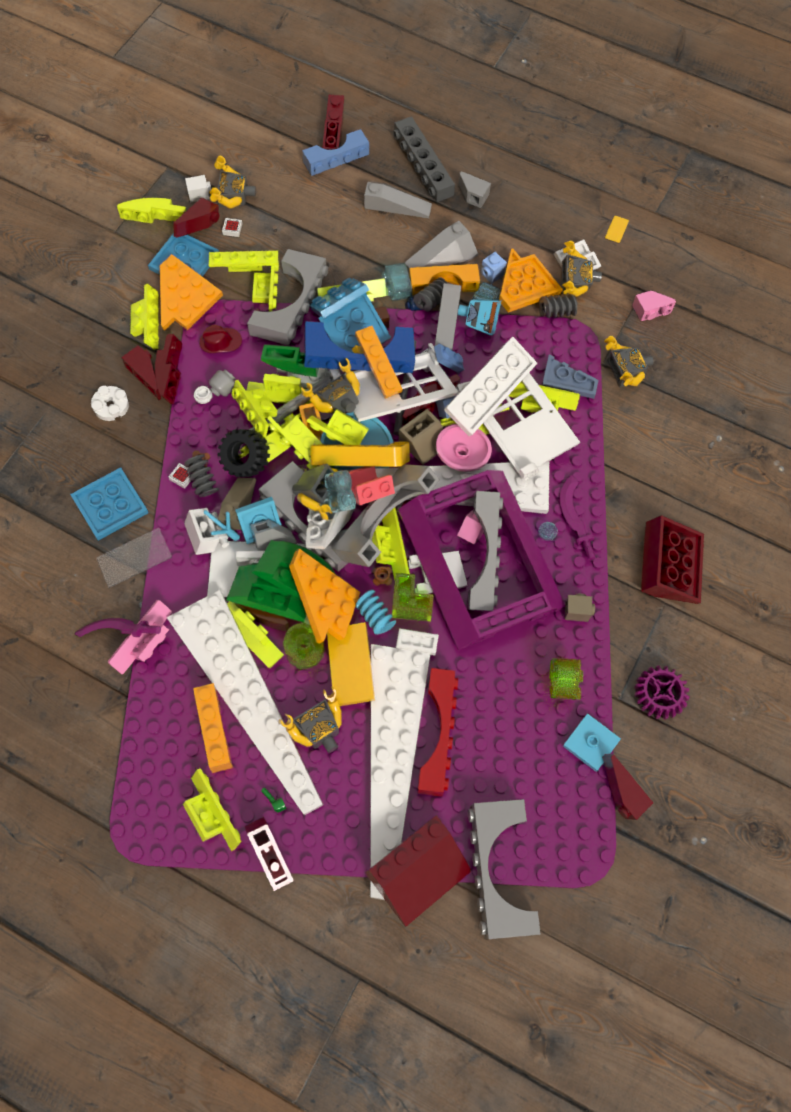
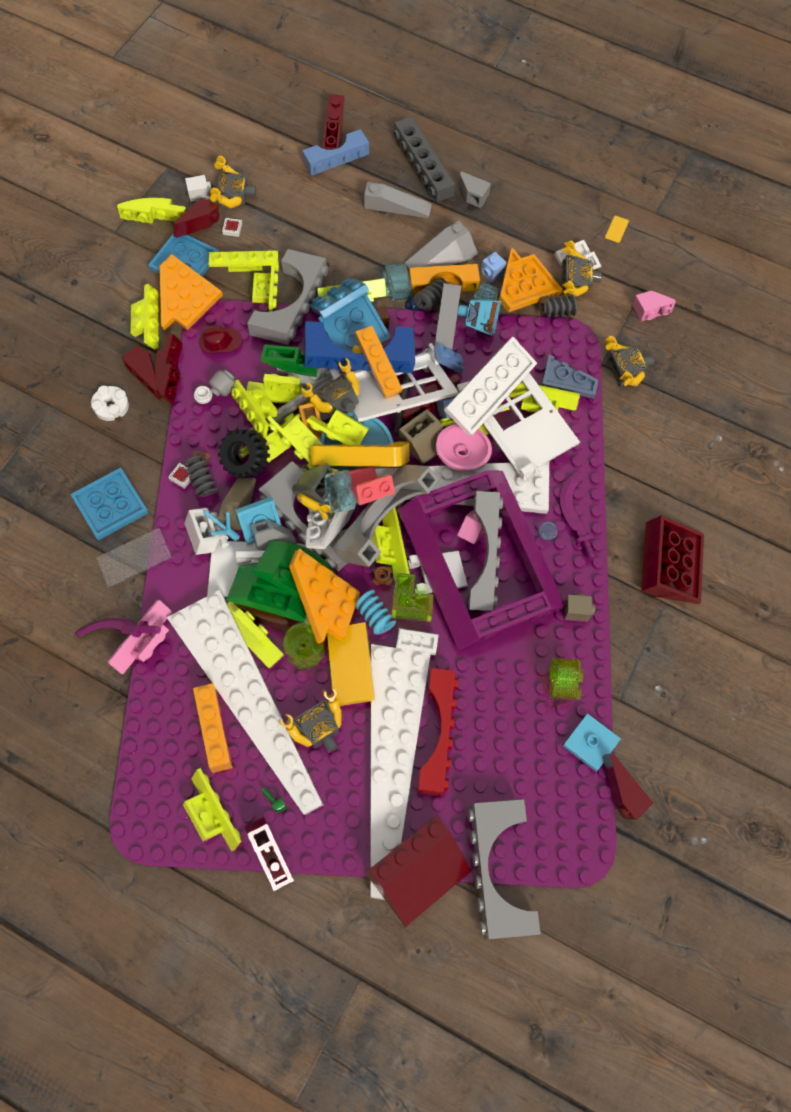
magenta gear [634,665,690,720] -> none

